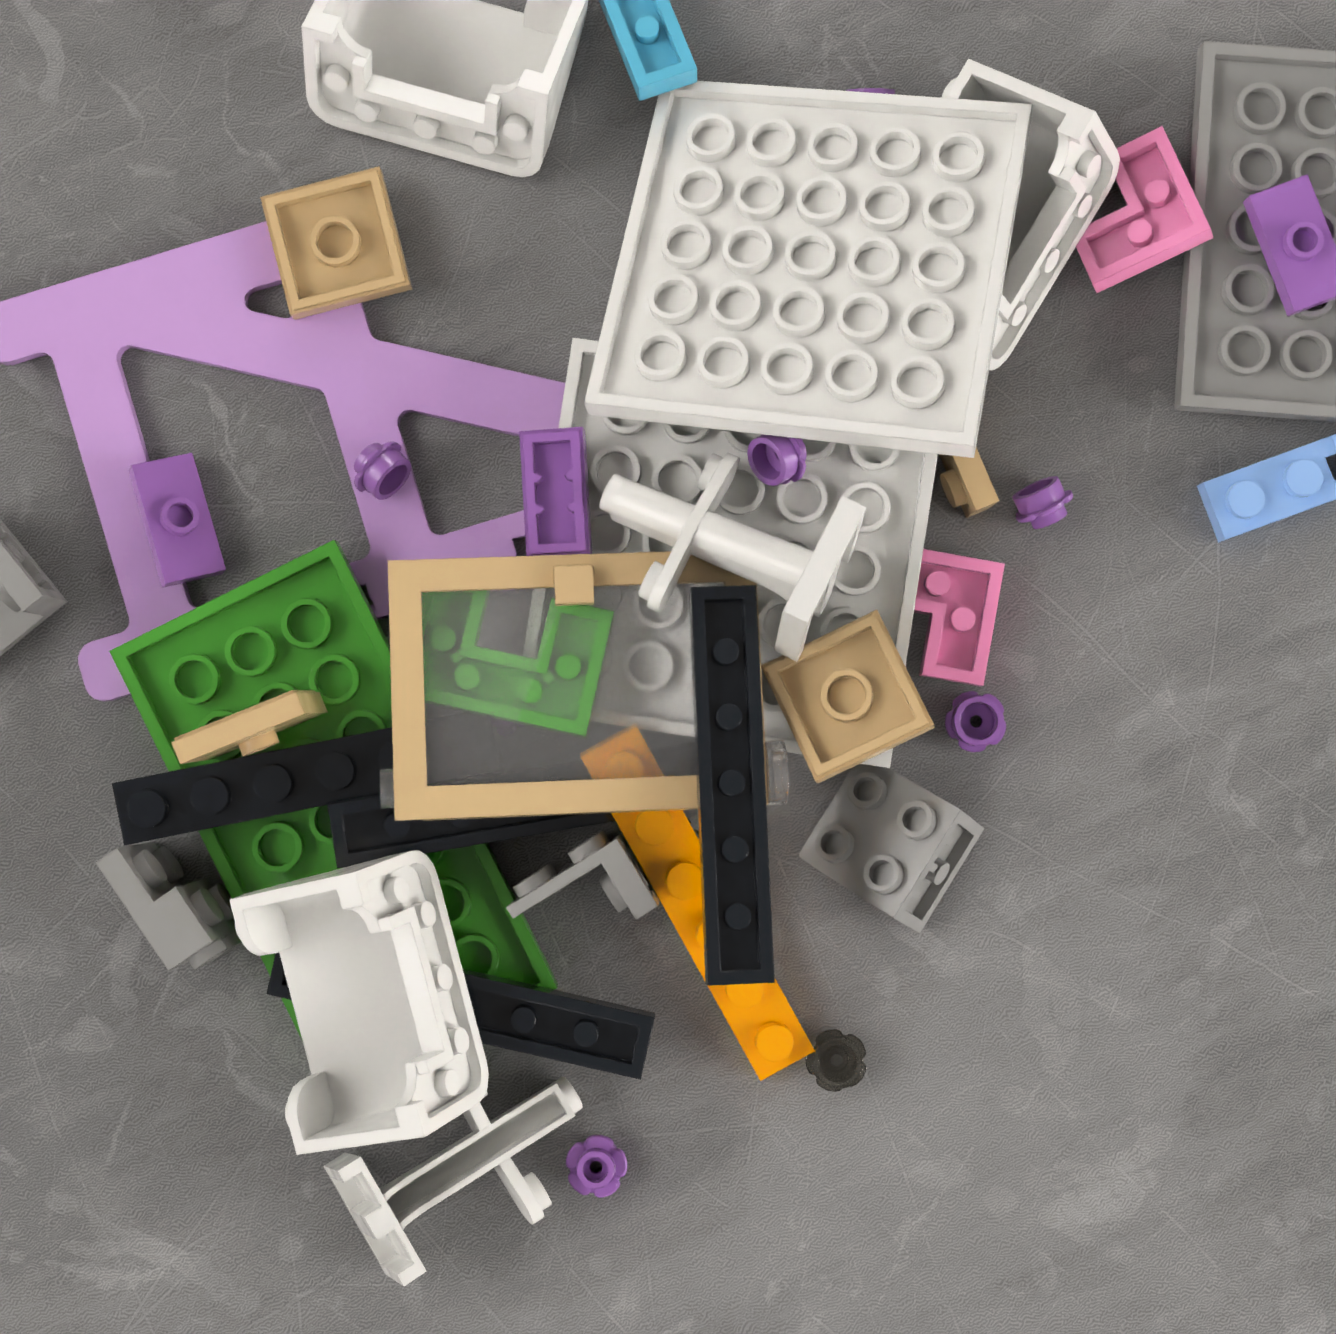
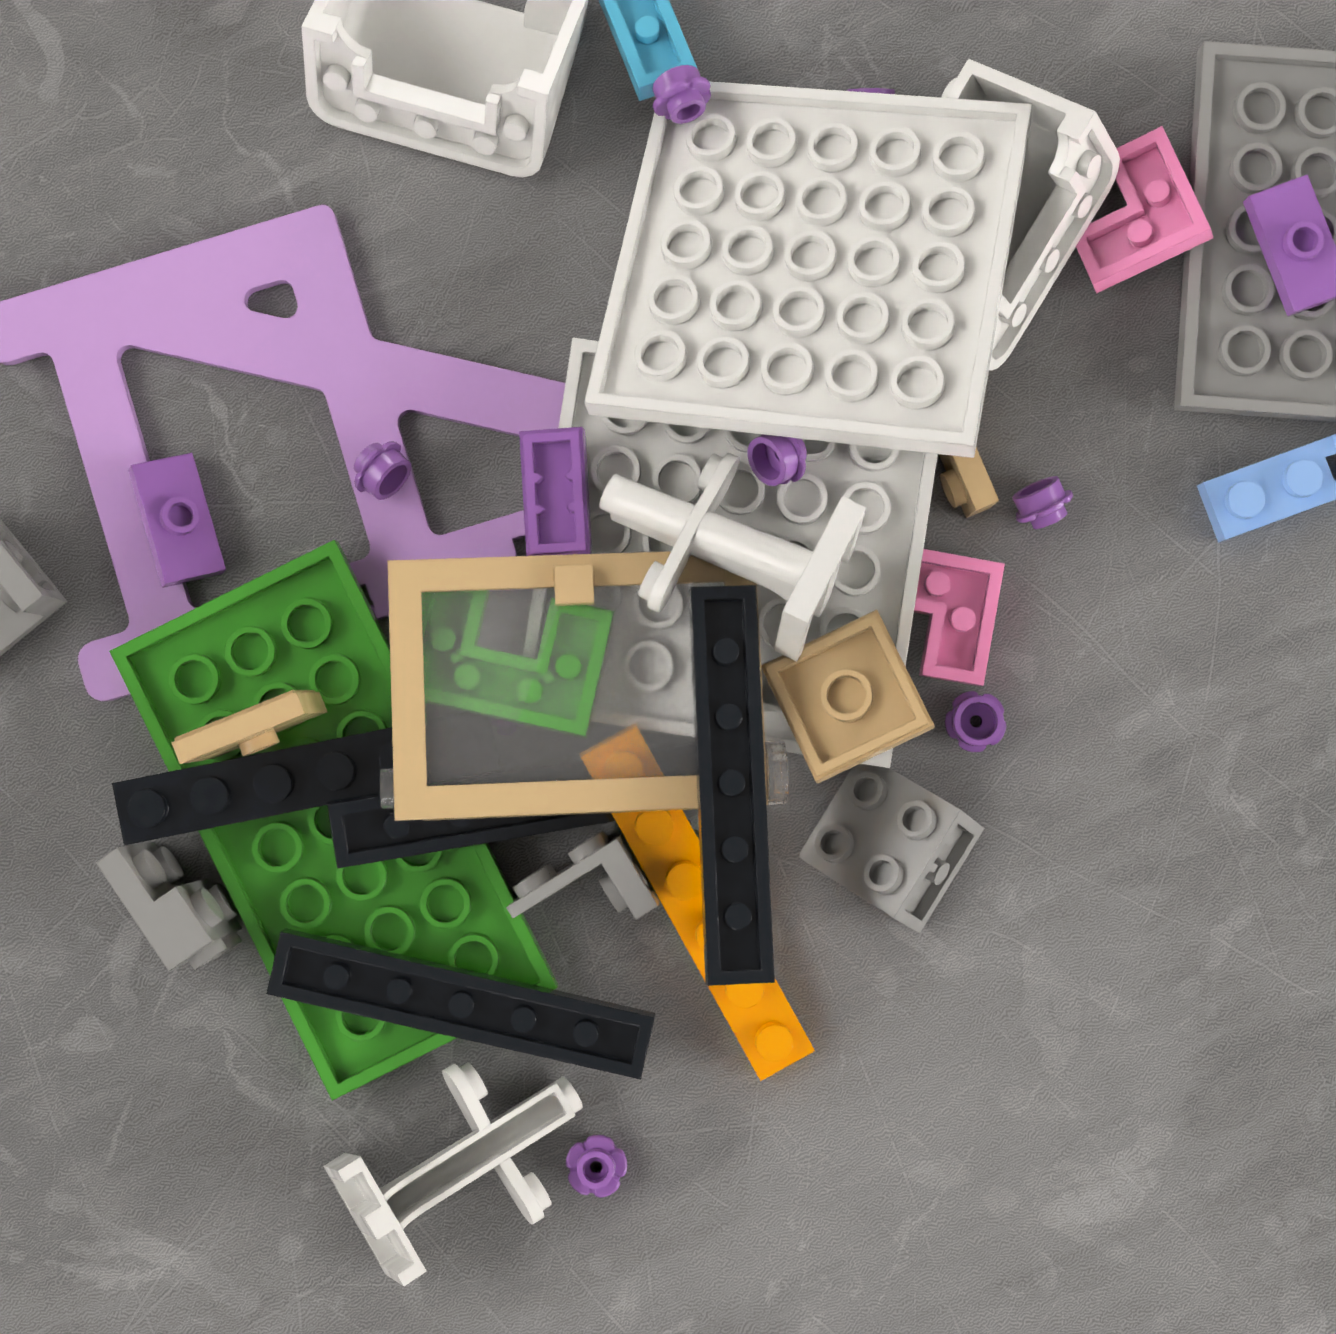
white windscreen [229,850,489,1155] -> none
tan tile [260,166,412,320] -> none
clear smoke plate [805,1029,866,1092] -> none
none -> medium lavender plate [652,65,711,124]

